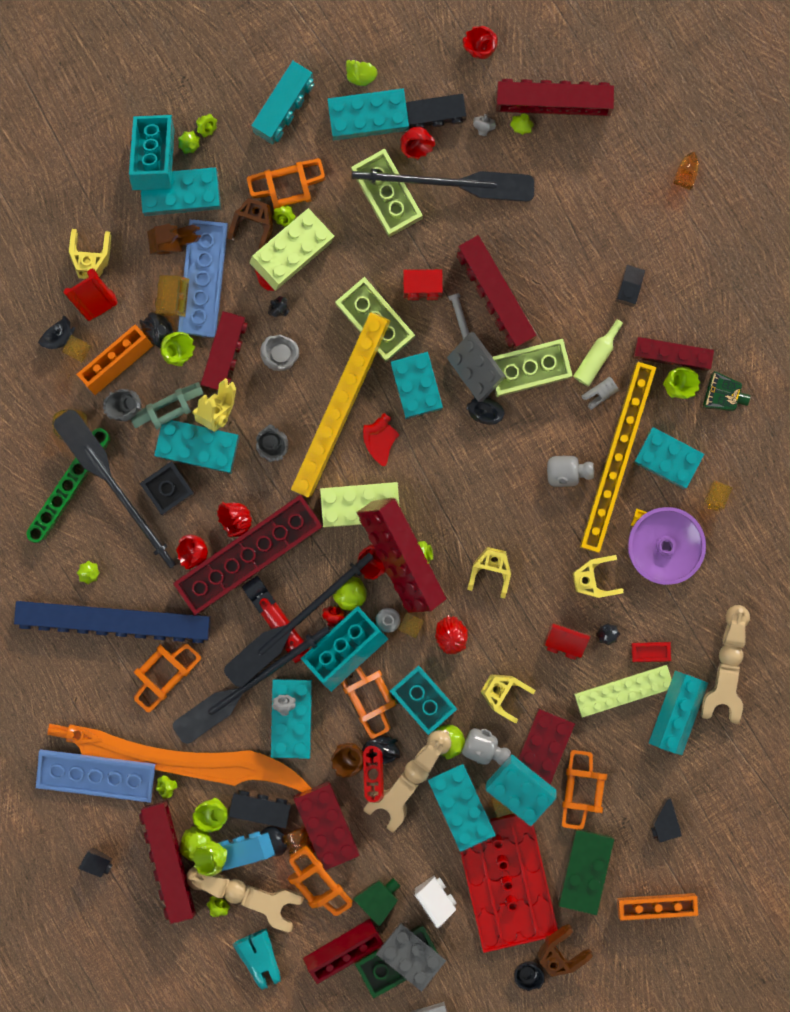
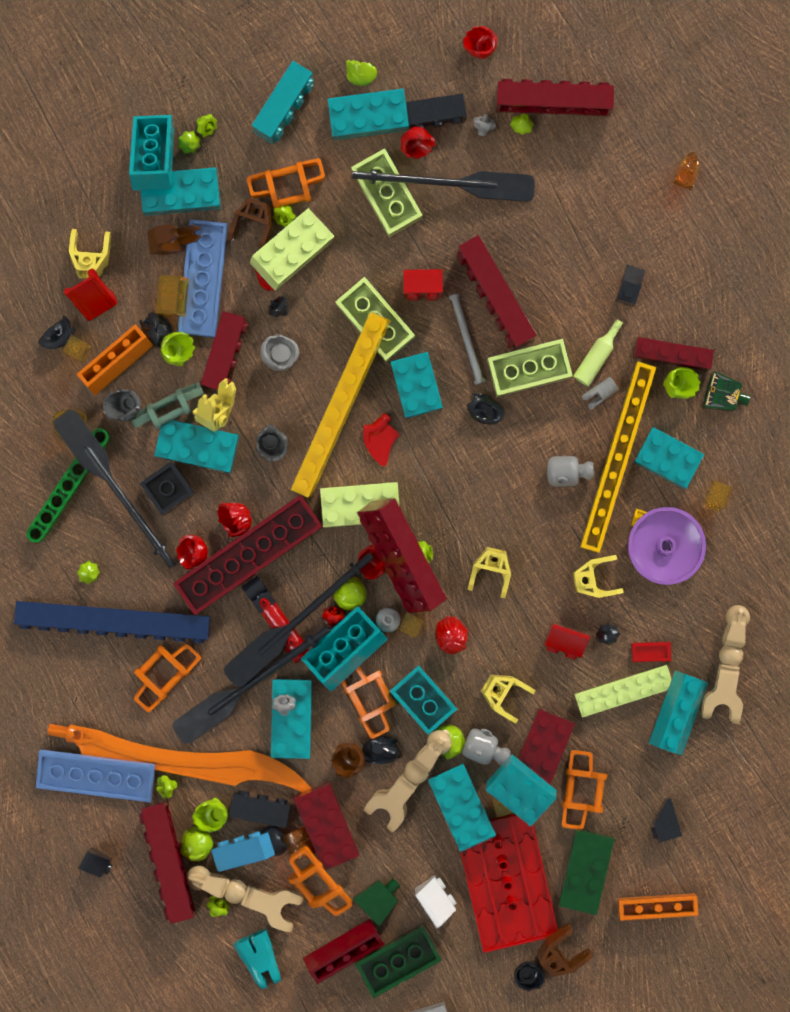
lime hair [193,841,227,876] -> none
red beam [363,746,384,803] -> none
dark grey plate [376,923,446,992] -> none
dark grey plate [447,332,506,402] -> none

